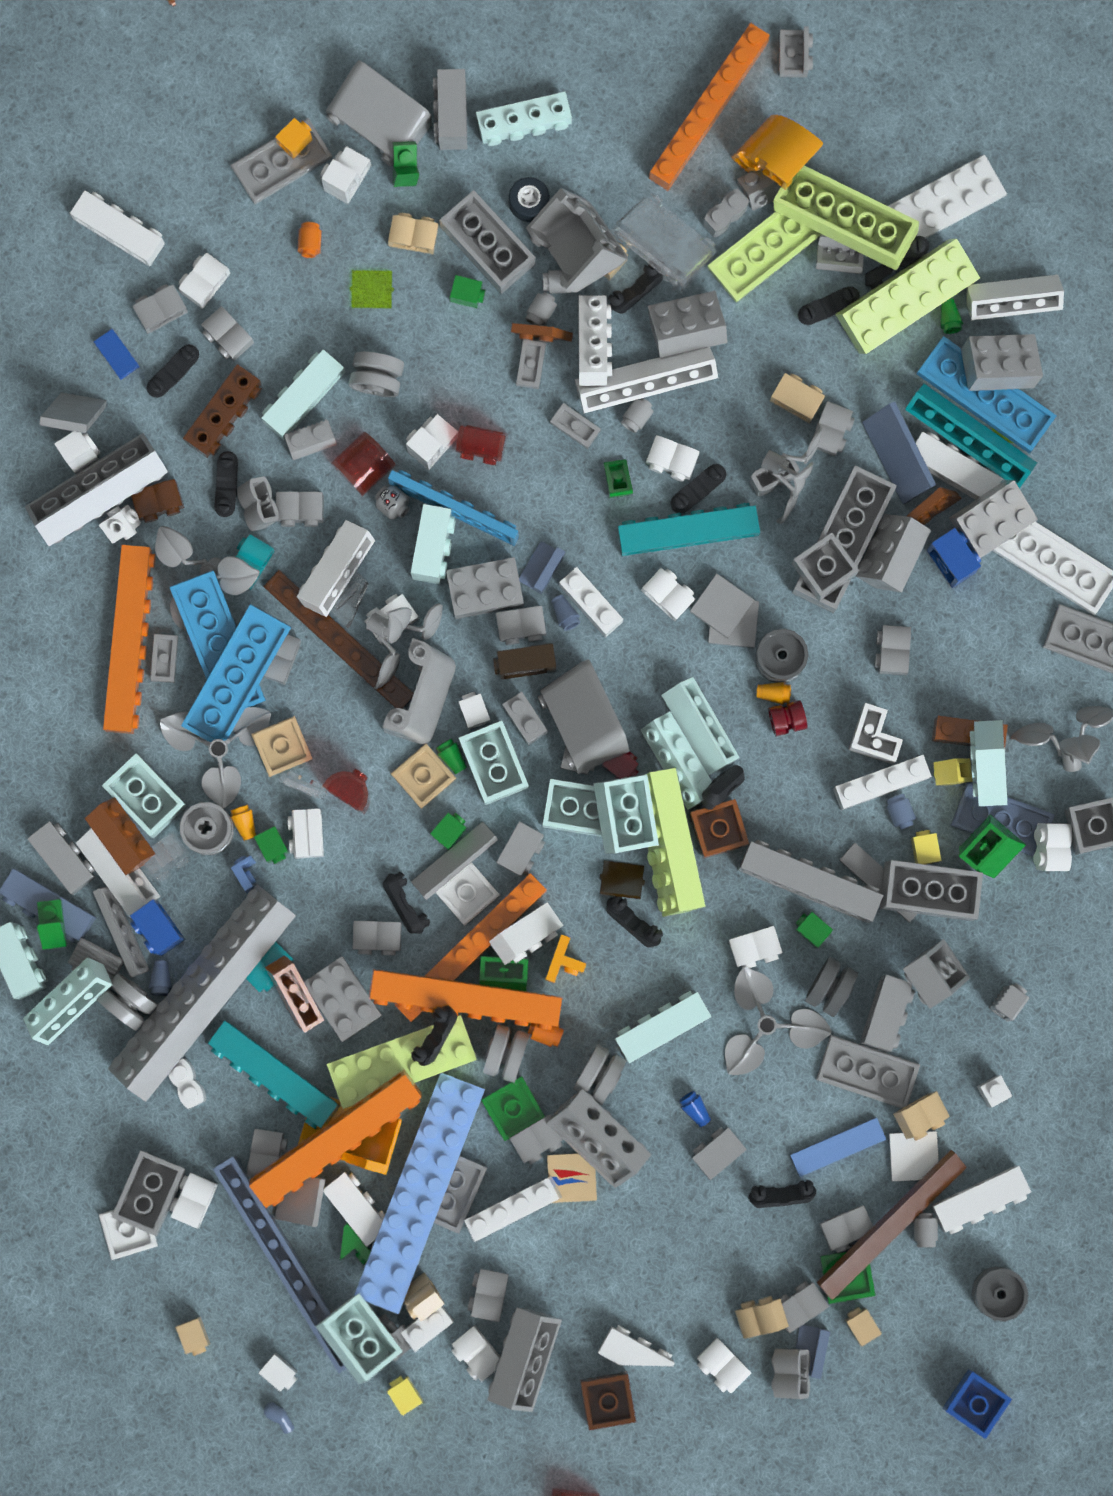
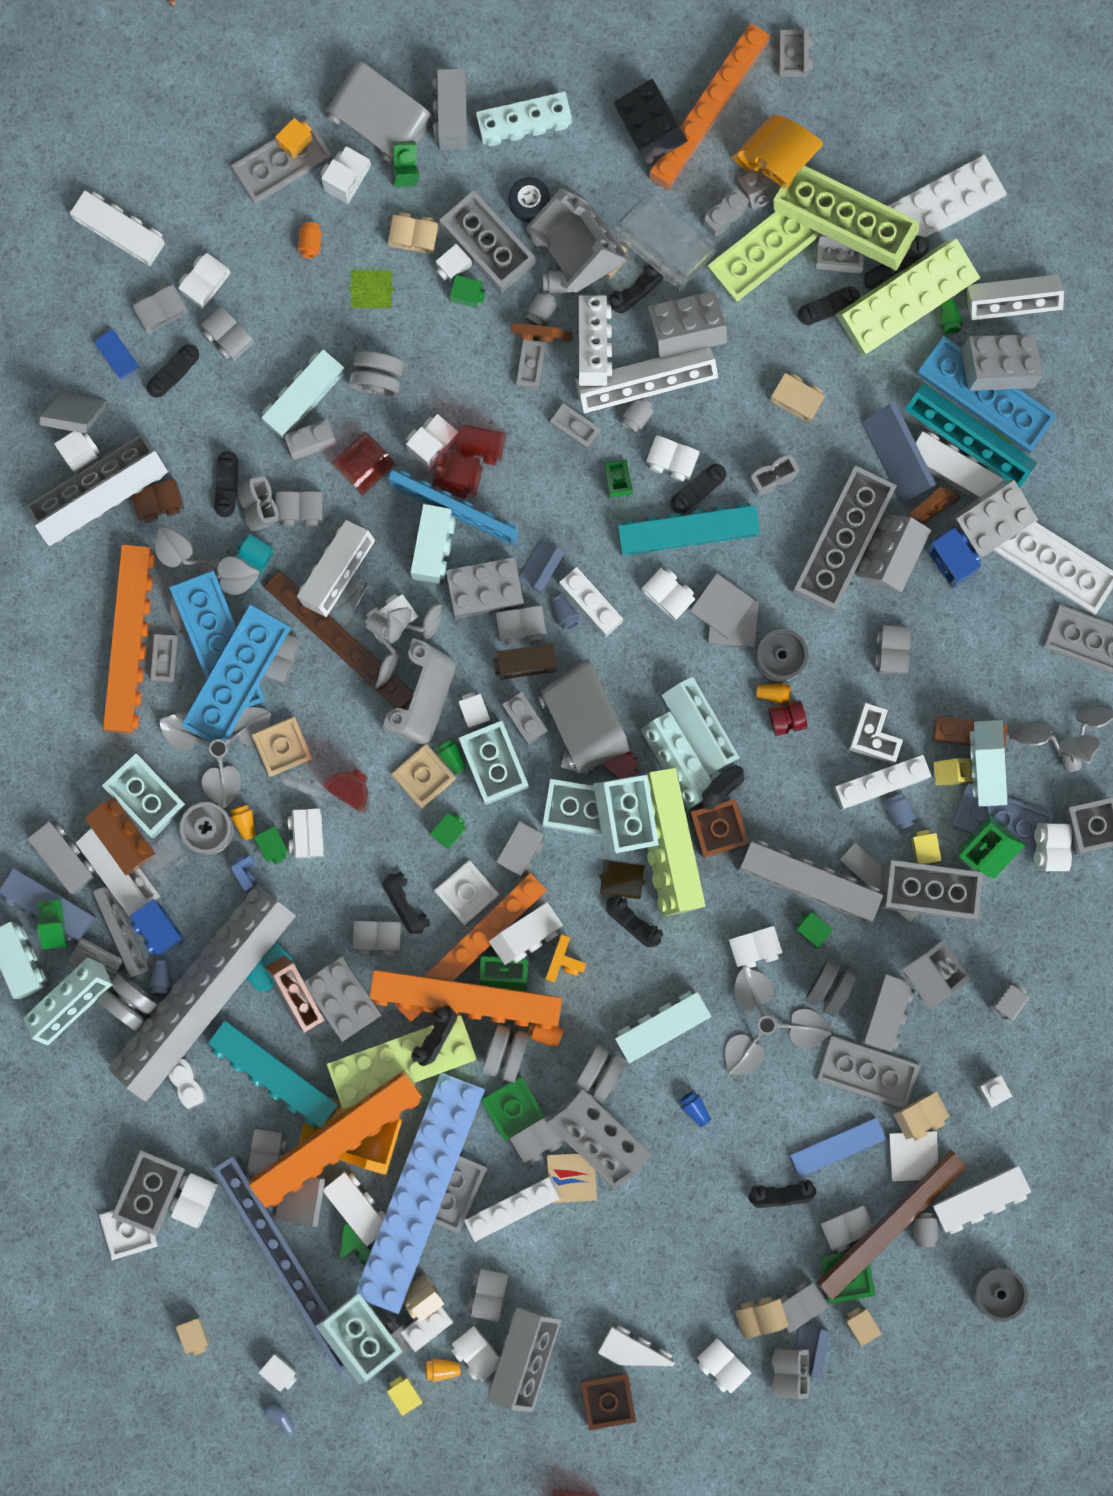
white brick [99,504,141,544] -> none
reddish brown brick [183,364,262,458] -> none
light grey head [375,485,410,520] -> none
light grey tile [411,822,498,900] -> none
light grey brick [691,1127,747,1180] -> none
light grey plant [761,423,822,524] -> none
light grey brick [791,533,860,601] -> none
light grey brick [812,401,855,456] -> none
blue brick [942,1369,1012,1439] -> none
none -> light orange cone [425,1358,460,1382]
none -> clear red brick [432,451,483,498]
none -> white brick [436,244,472,283]
none -> black brick [613,78,688,165]

